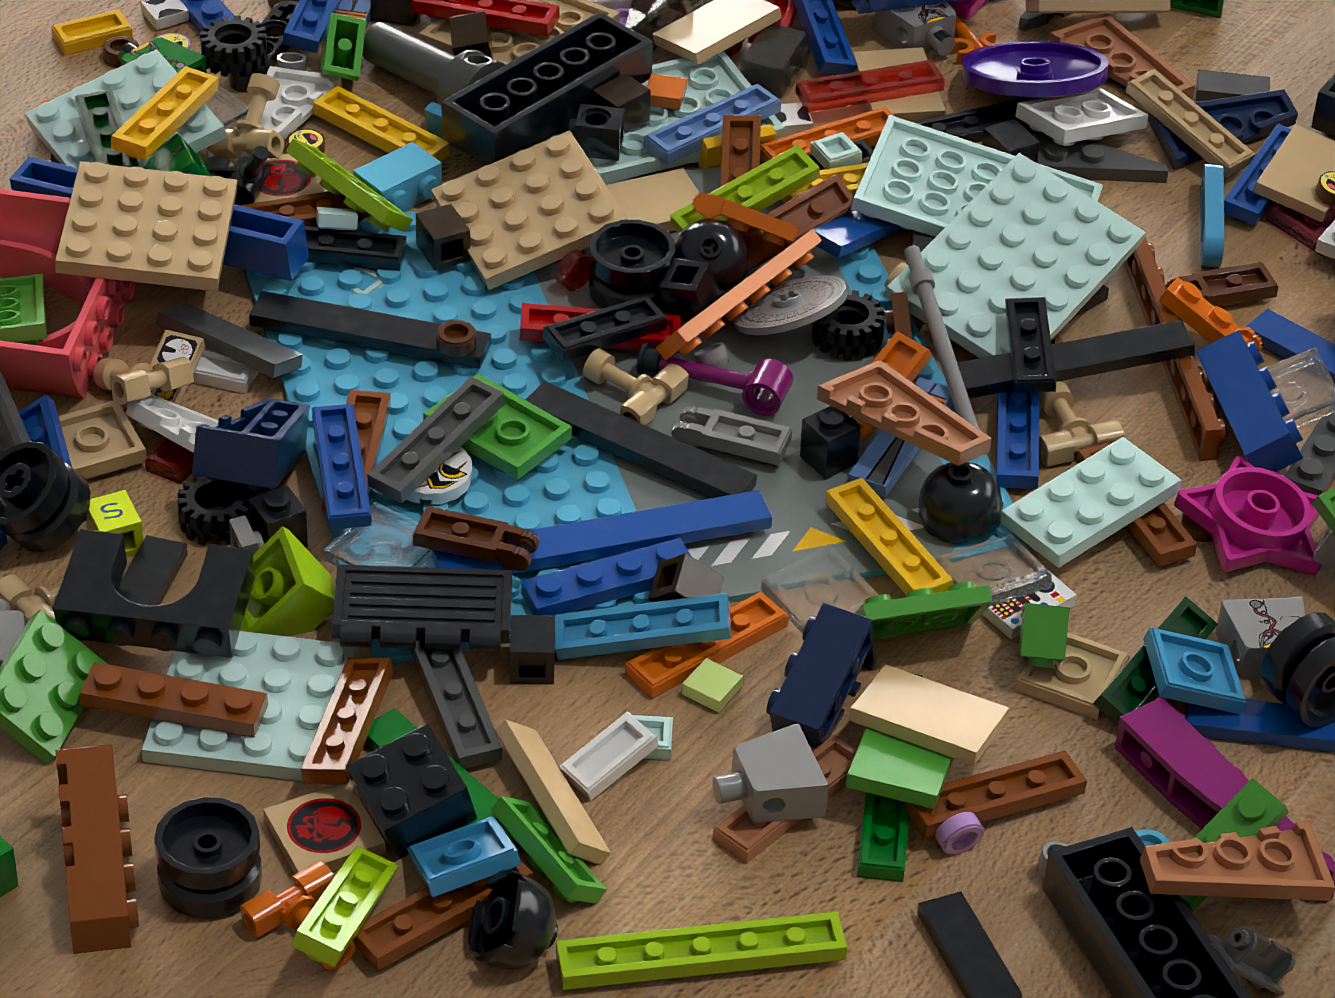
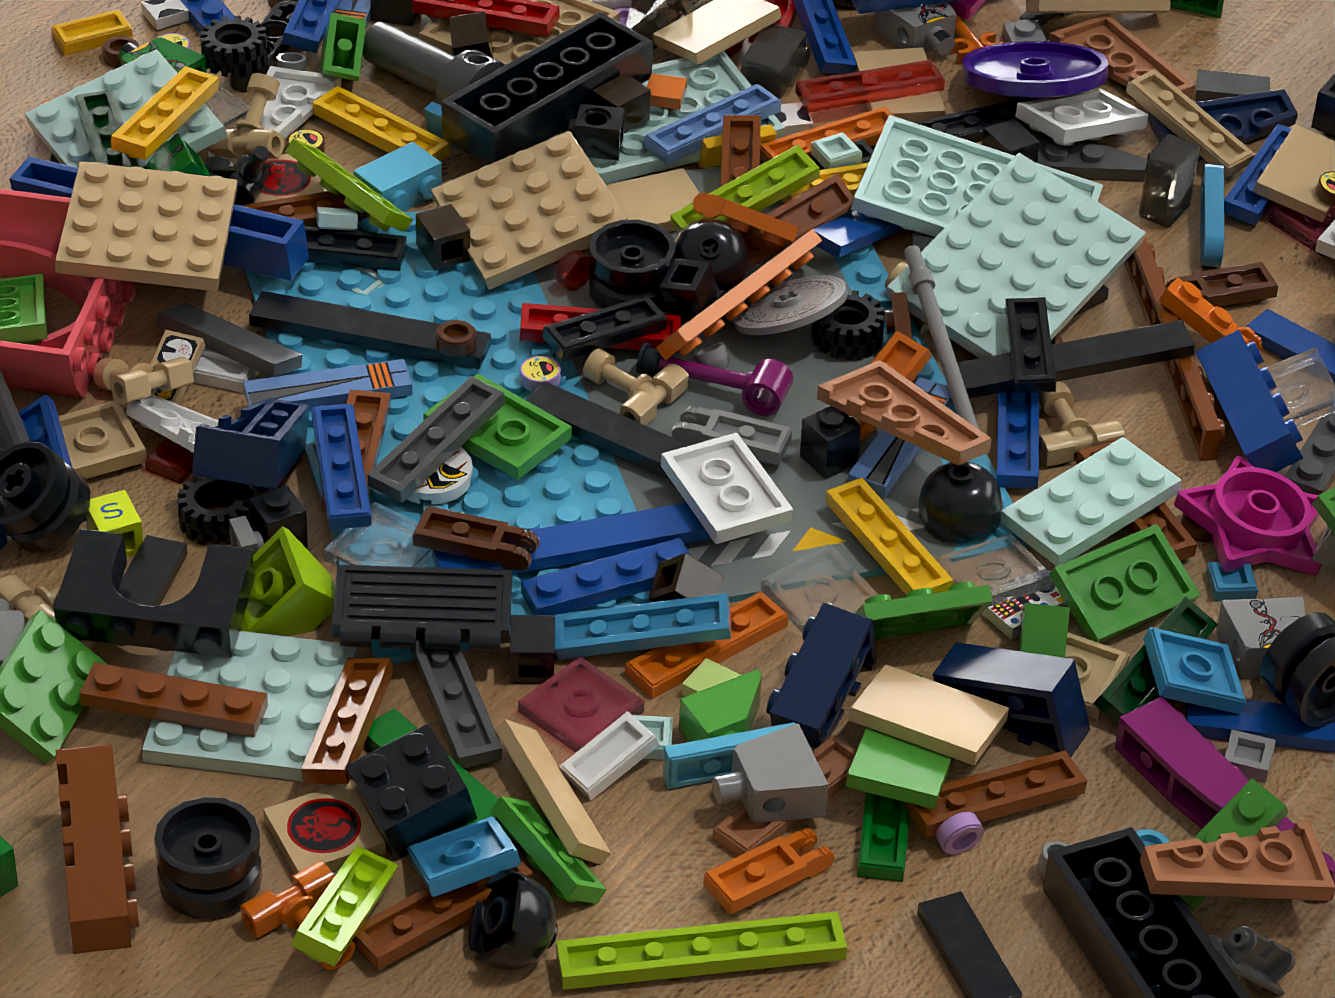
none -> medium blue tile [243,359,413,410]
none -> clear pink tile [518,657,645,753]
none -> tile [520,356,561,392]
none -> white plate [661,433,793,544]
none -> medium azure tile [663,722,795,789]
none -> bright green slope [679,669,762,742]
none -> orange hinge [703,827,835,915]
none -> dark blue wedge [932,642,1090,757]
none -> light grey plate [1002,20,1047,43]
none -> bright green plate [1049,524,1201,643]
none -> clear smoke brick [1139,134,1201,228]
none -> dark azure tile [1206,562,1258,602]
none -> light grey plate [1225,730,1276,783]

